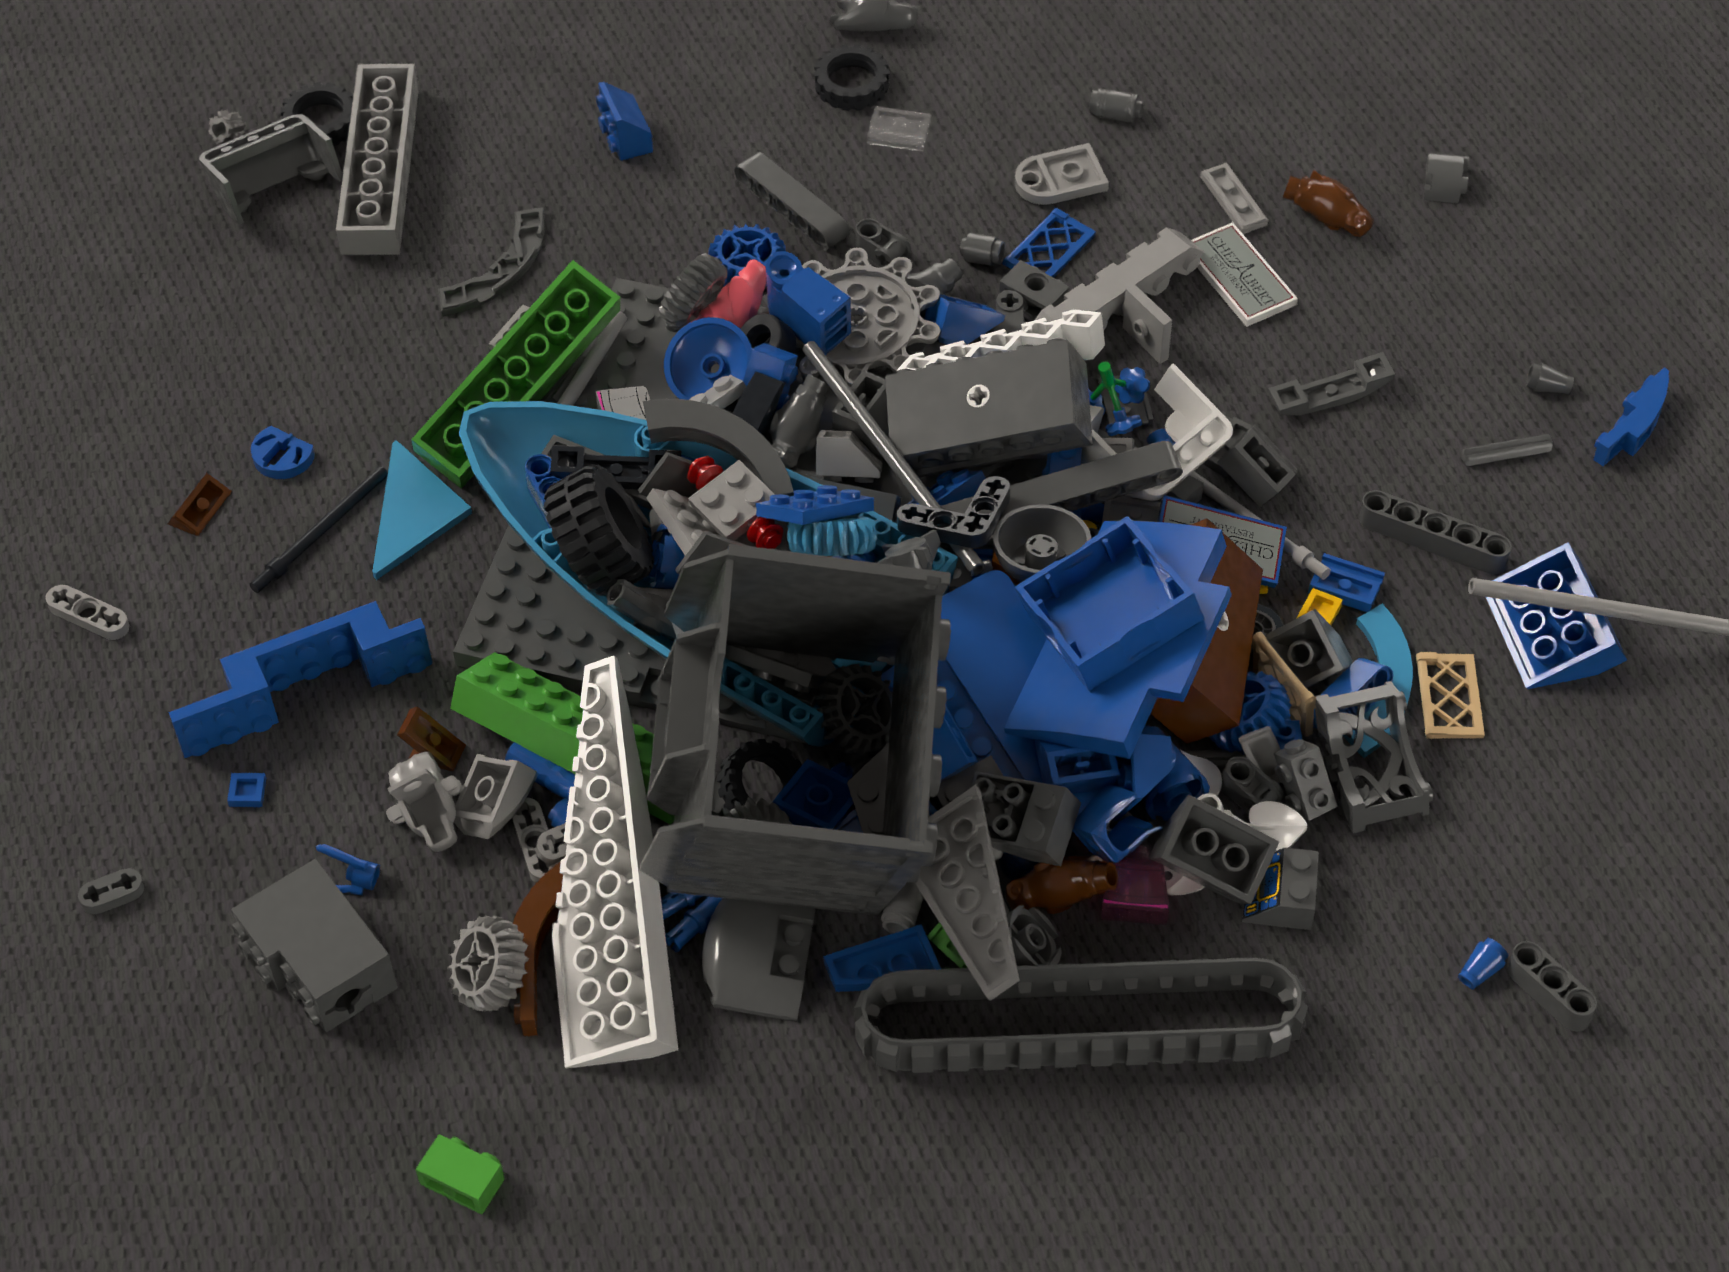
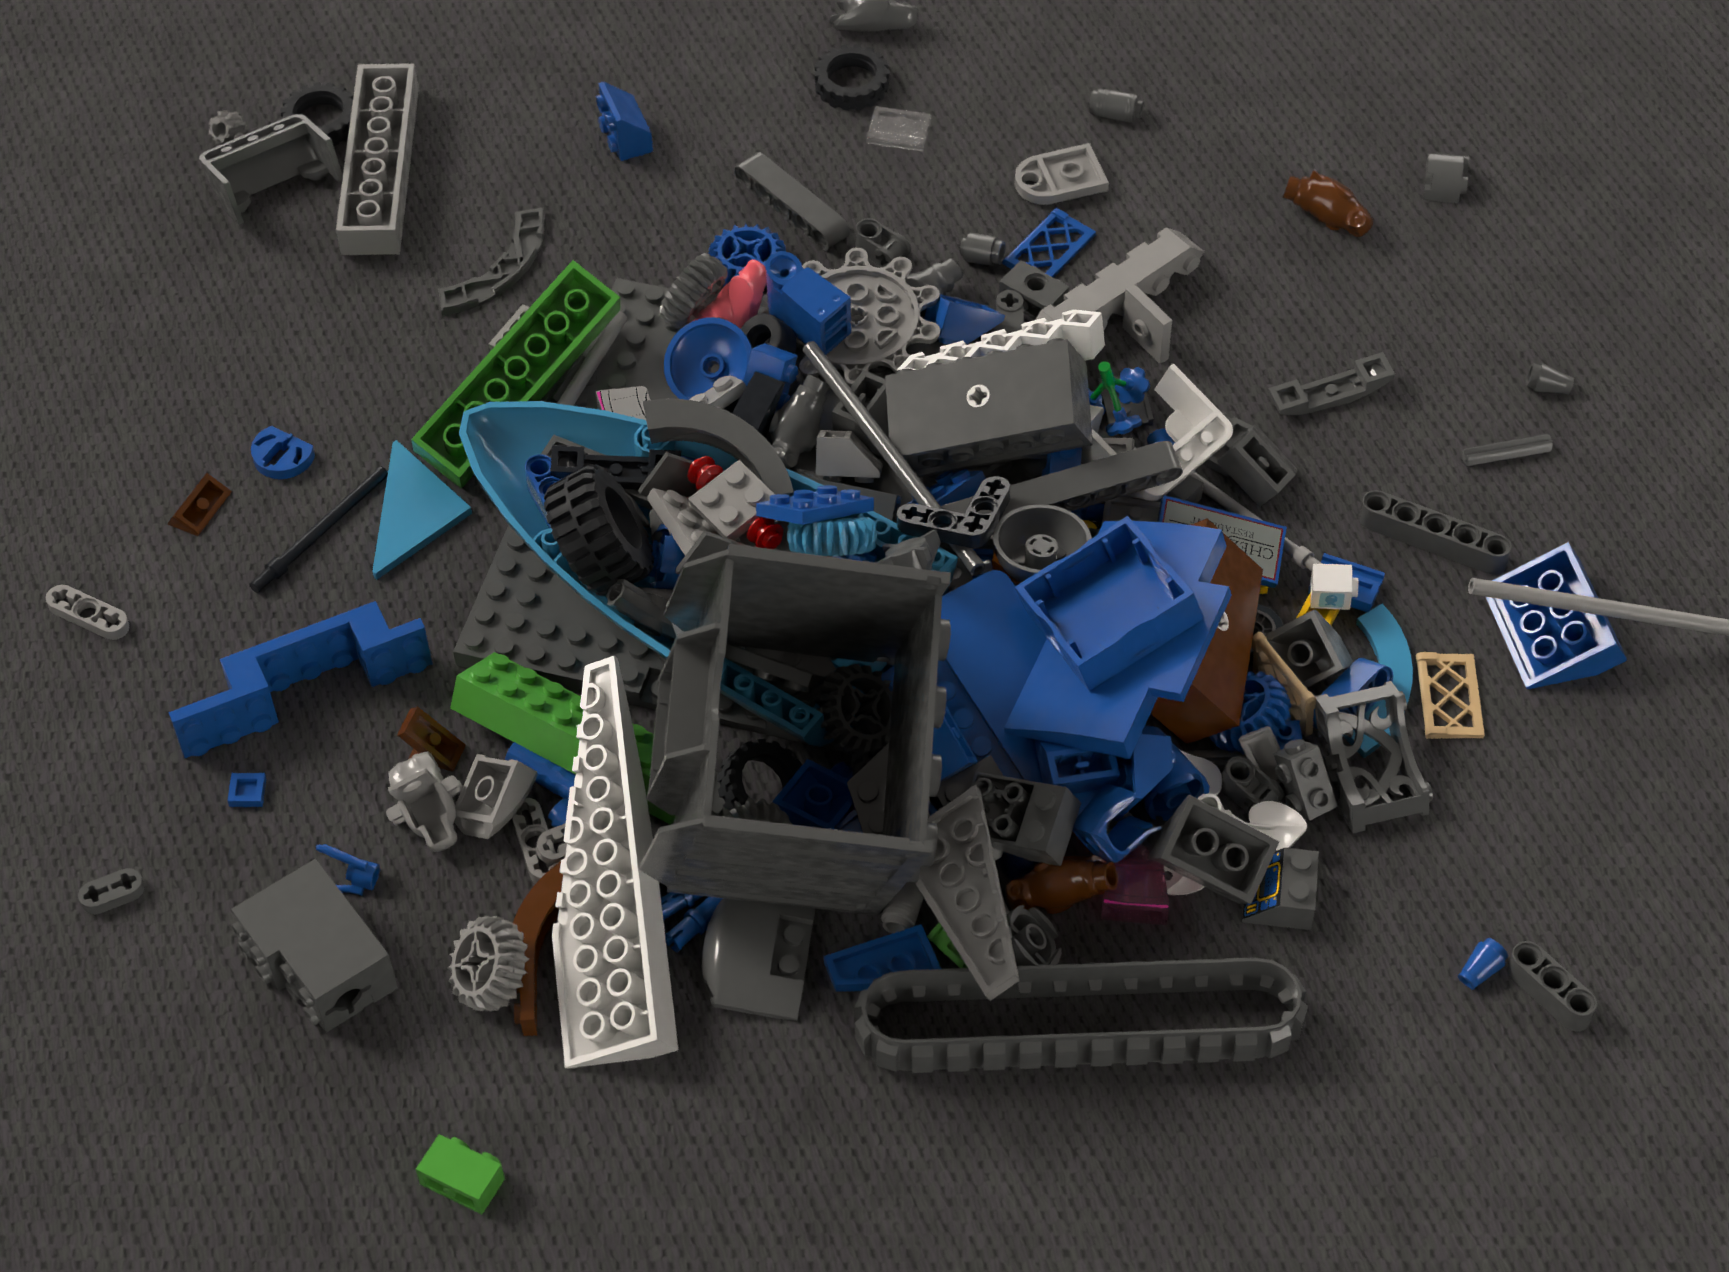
light grey tile [1191,222,1298,327] -> none
light grey tile [1201,163,1268,234] -> none
blue slope [1593,368,1669,467] -> none
none -> white brick [1310,564,1358,610]

